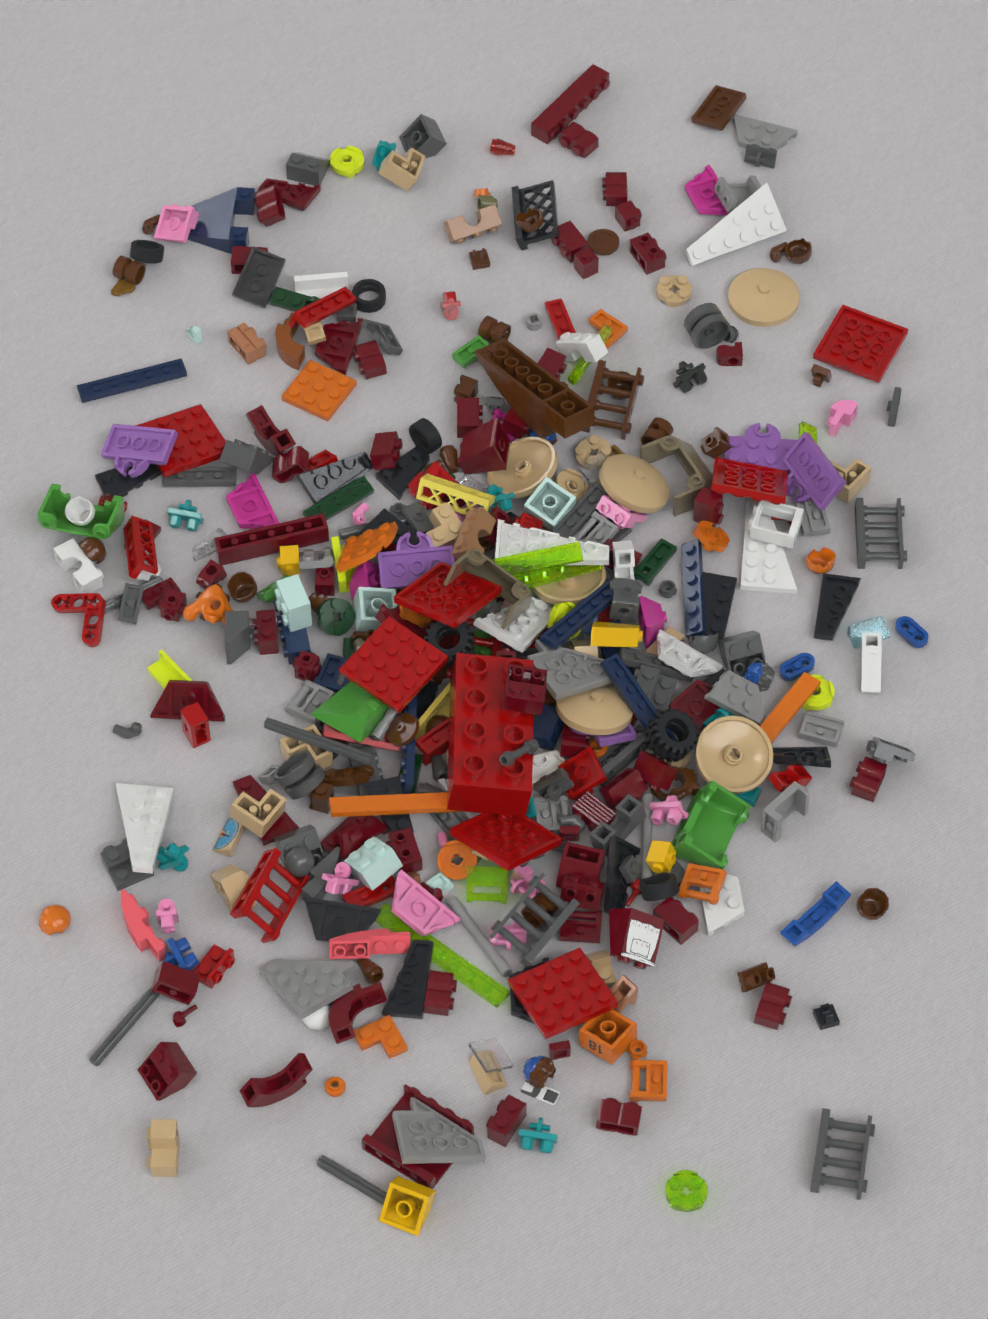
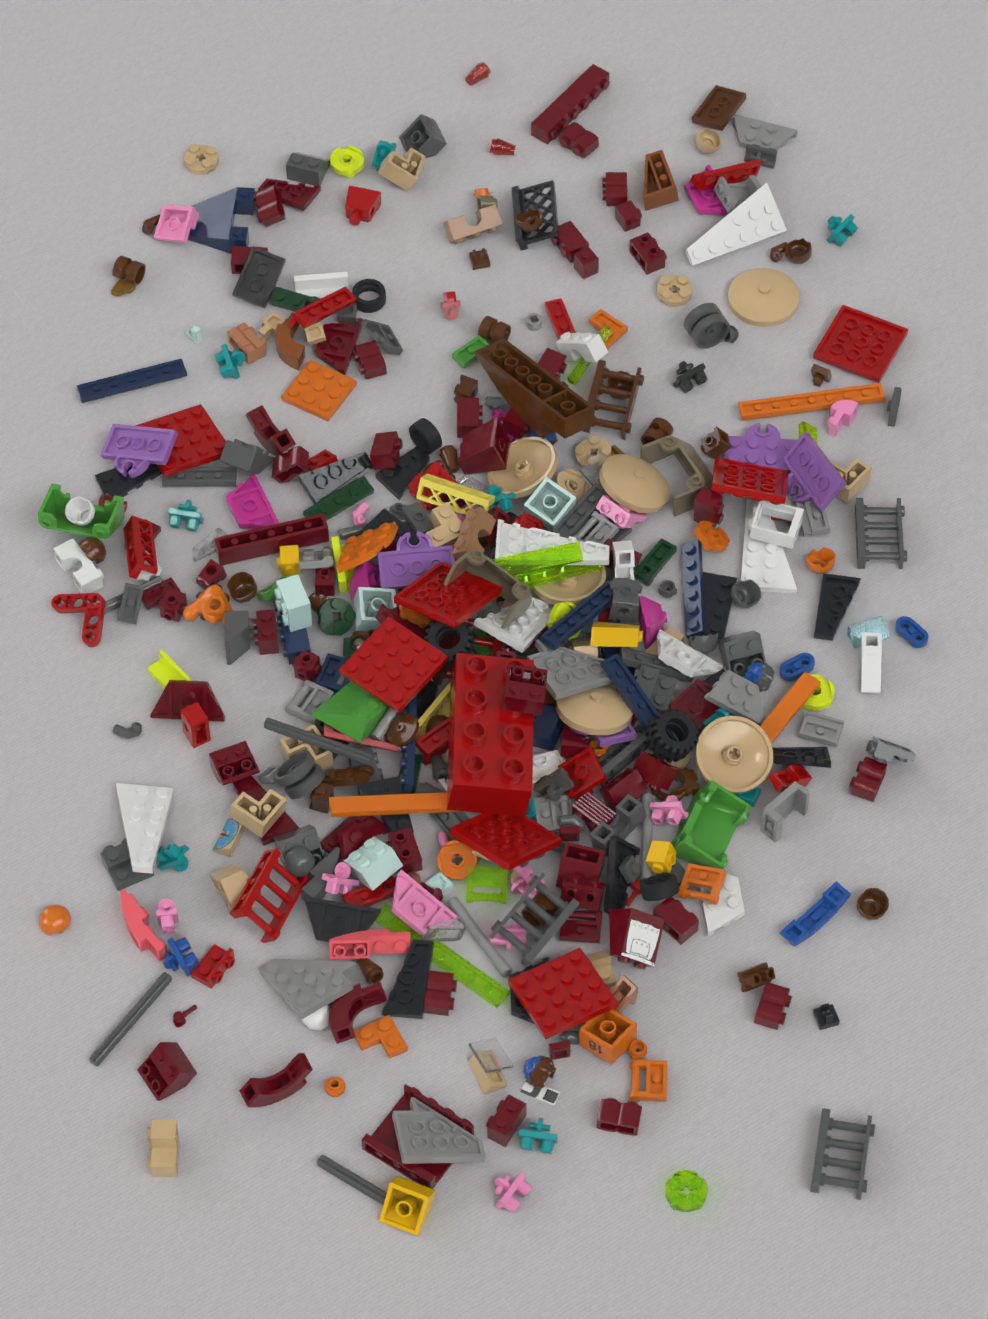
black tyre [130,240,164,264] -> none
dark red brick [151,961,200,1005] -> none
dark grey bar [499,739,539,766] -> none
reddish brown piece [588,229,619,256] -> none
dark red leg [716,342,743,366] -> none
none -> tan plate [184,144,219,175]
none -> dark red slope [209,741,260,786]
none -> teal hips [214,343,246,379]
none -> tan plate [258,312,285,342]
none -> red torso [345,185,382,226]
none -> clear slope [420,917,466,942]
none -> clear red cone [465,62,491,86]
none -> bright pink hips [494,1172,531,1213]
none -> dark grey arm [561,1024,584,1044]
none -> dark orange wedge [643,150,679,211]
none -> red fence [691,160,762,191]
none -> tan hair [695,128,721,154]
none -> dark grey hair [731,579,761,608]
none -> orange plate [738,383,885,421]
none -> teal hips [826,214,858,246]

